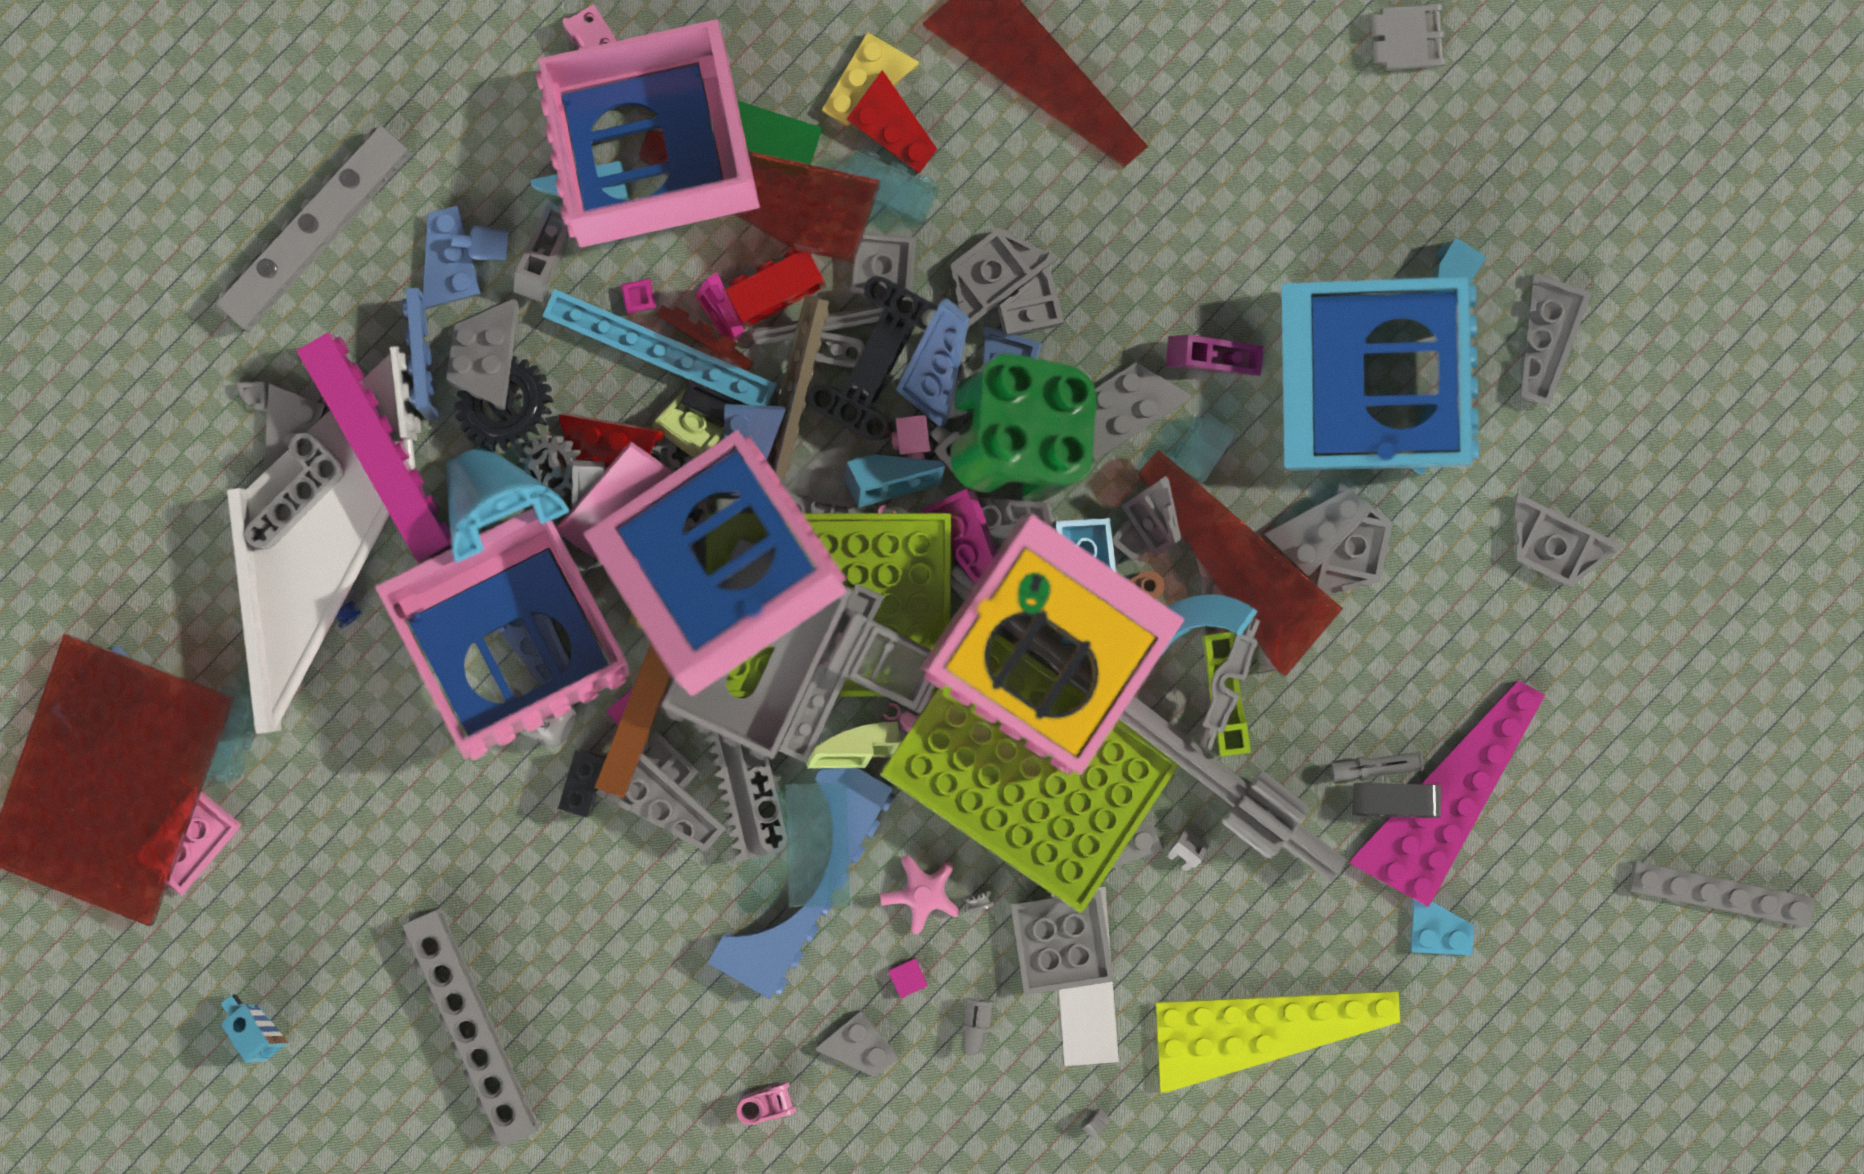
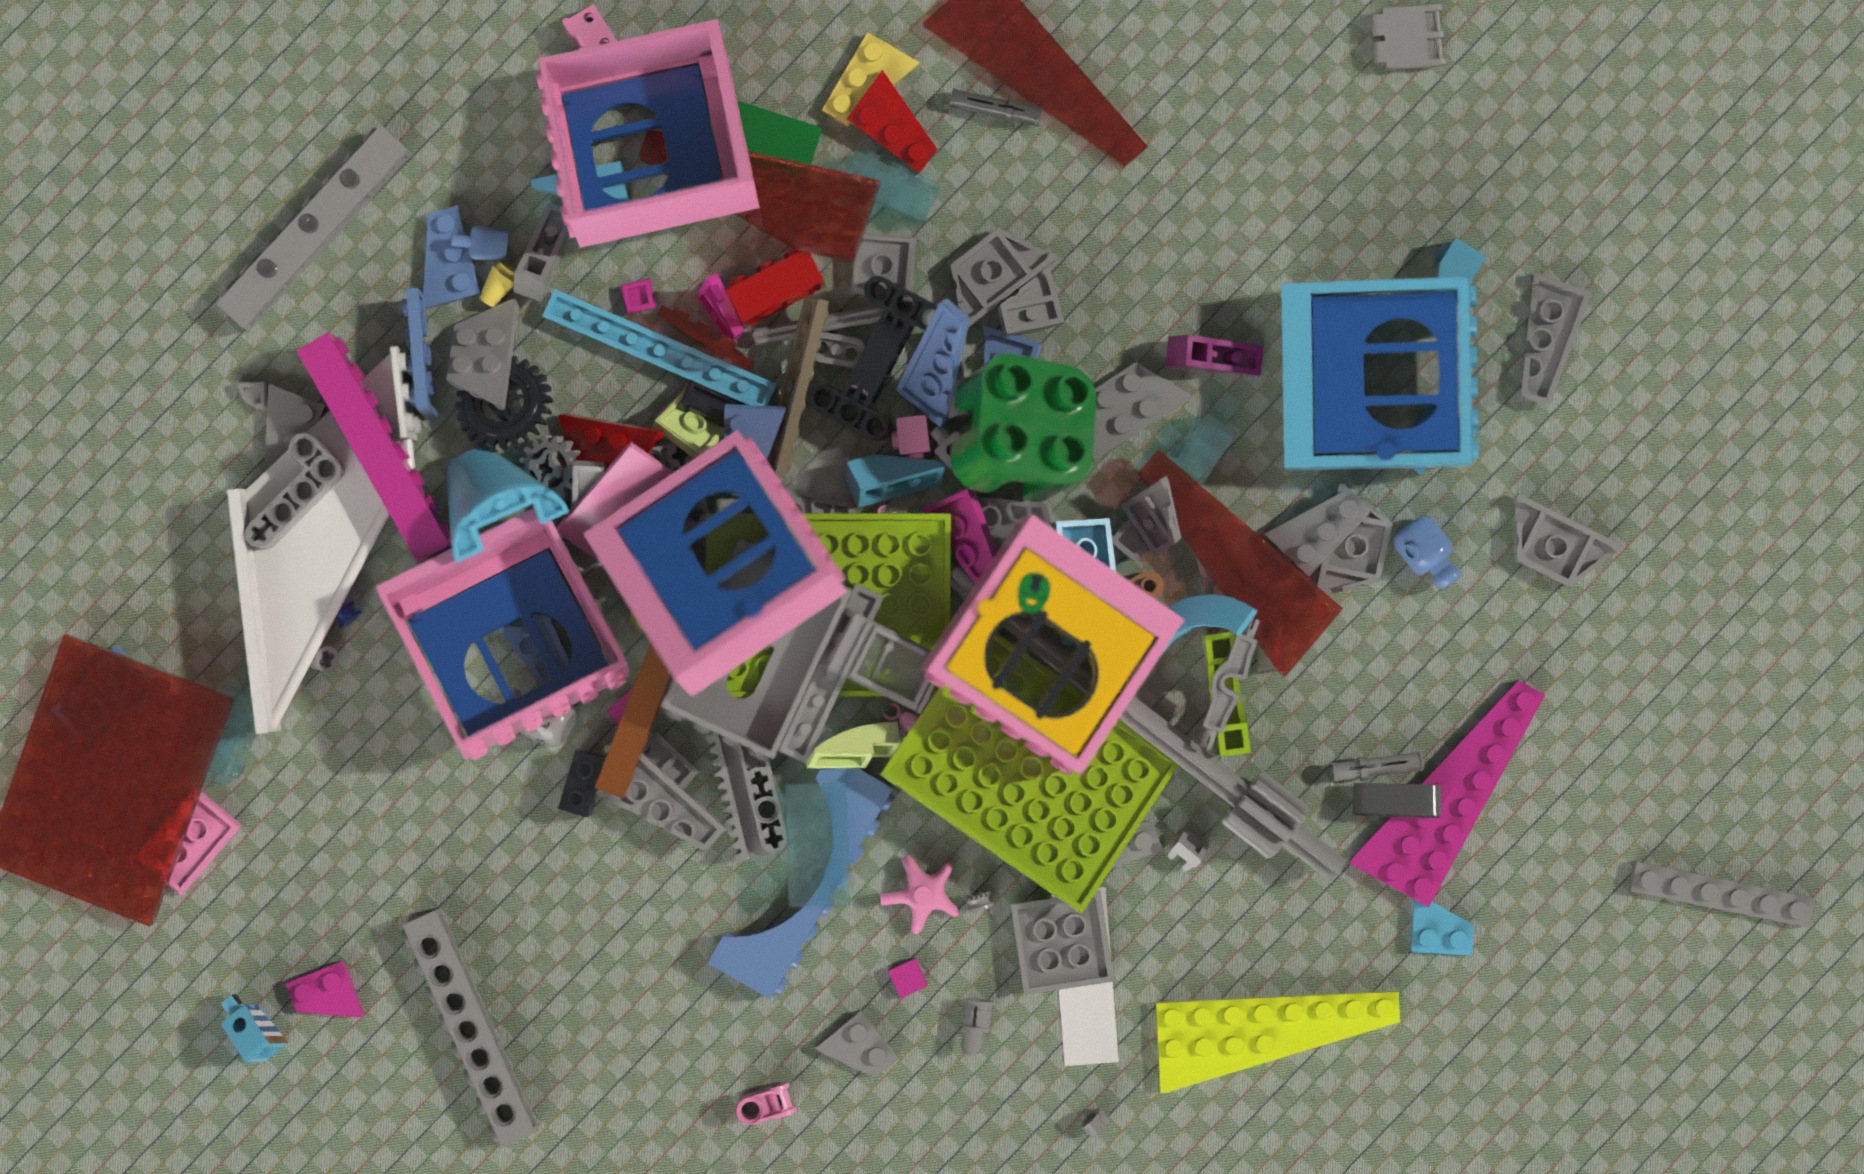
none -> dark pink wing [285,960,365,1017]
none -> light grey bush [309,644,338,673]
none -> light yellow cone [479,260,515,307]
none -> dark grey pin [949,88,1042,127]
none -> medium blue piece [1393,515,1462,590]

